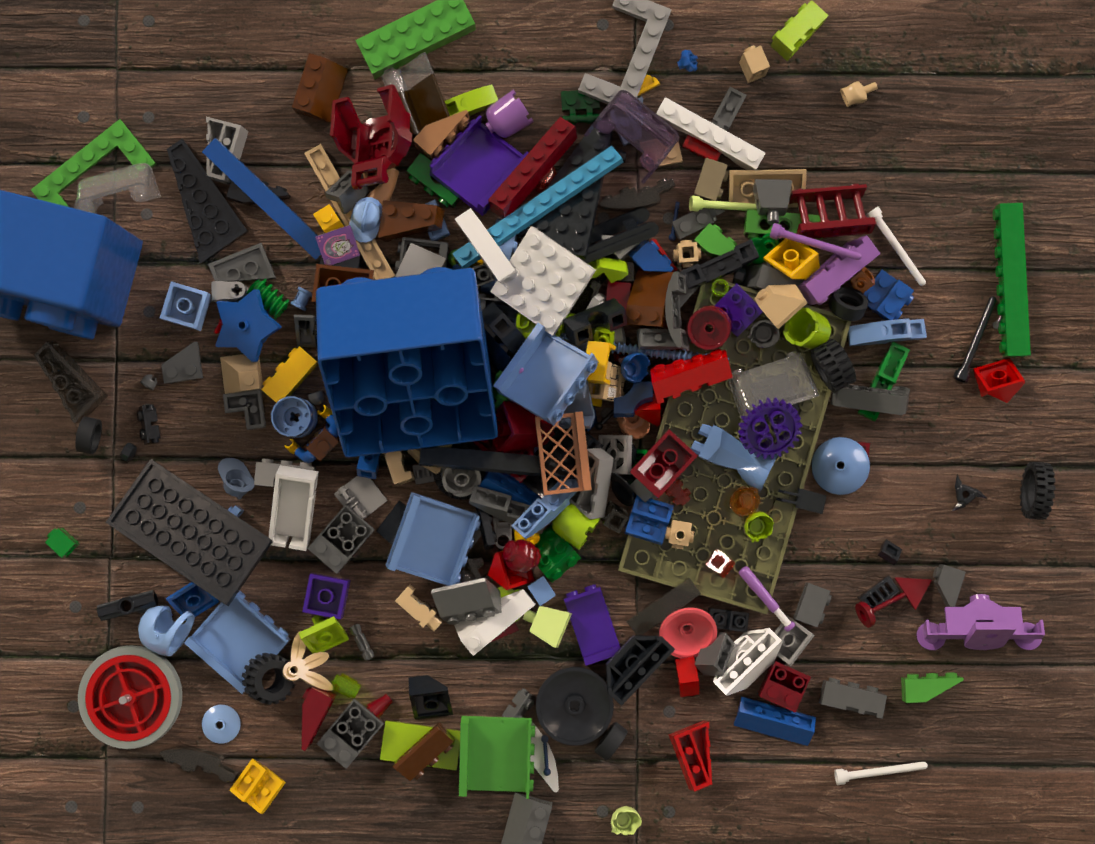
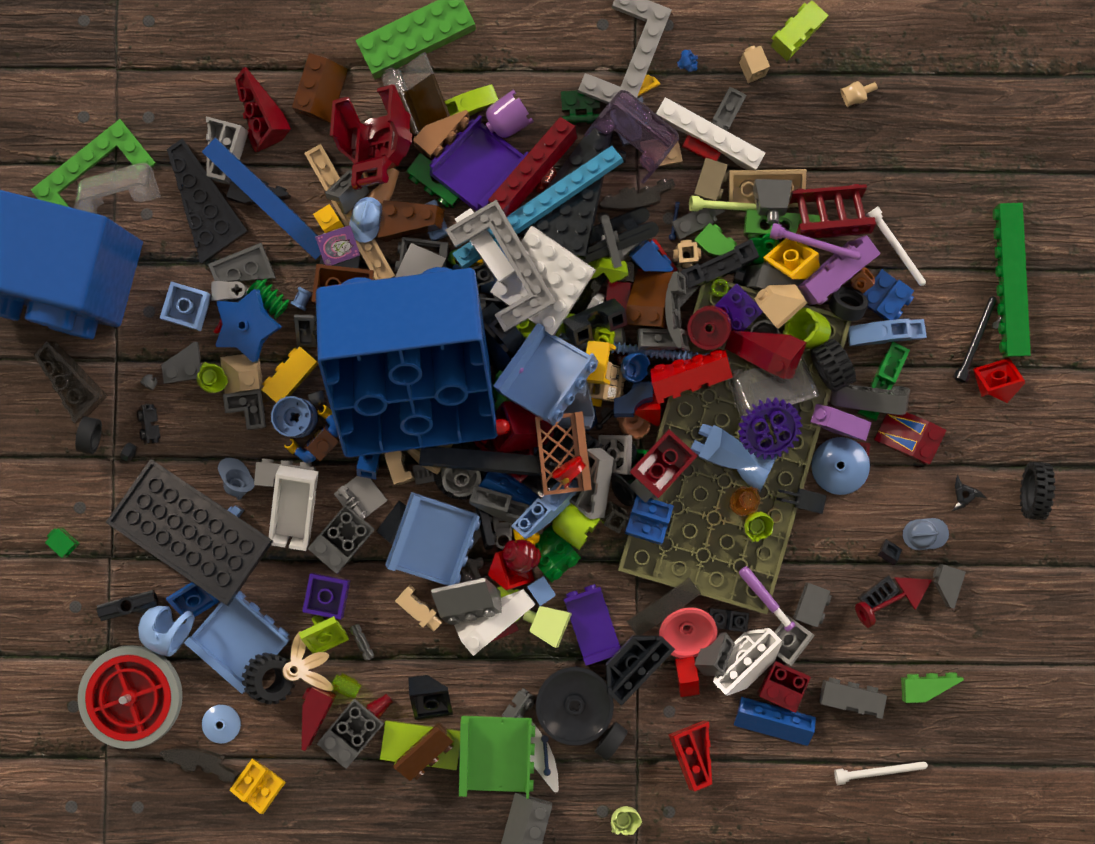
clear red piece [665,479,691,506] -> none
tan brick [665,520,694,549] -> none
clear red slope [705,549,735,578] -> none
medium lavender piece [917,594,1045,650] -> none
none -> lime hair [196,362,228,393]
none -> dark red wedge [235,67,291,152]
none -> light grey plate [446,200,556,332]
none -> red hinge [496,419,510,435]
none -> red piece [552,456,586,490]
none -> dark grey hinge [601,215,624,268]
none -> dark red wedge [725,331,807,379]
none -> medium lavender slope [811,404,872,441]
none -> dark red slope [874,412,947,465]
none -> sand blue piece [903,518,949,550]

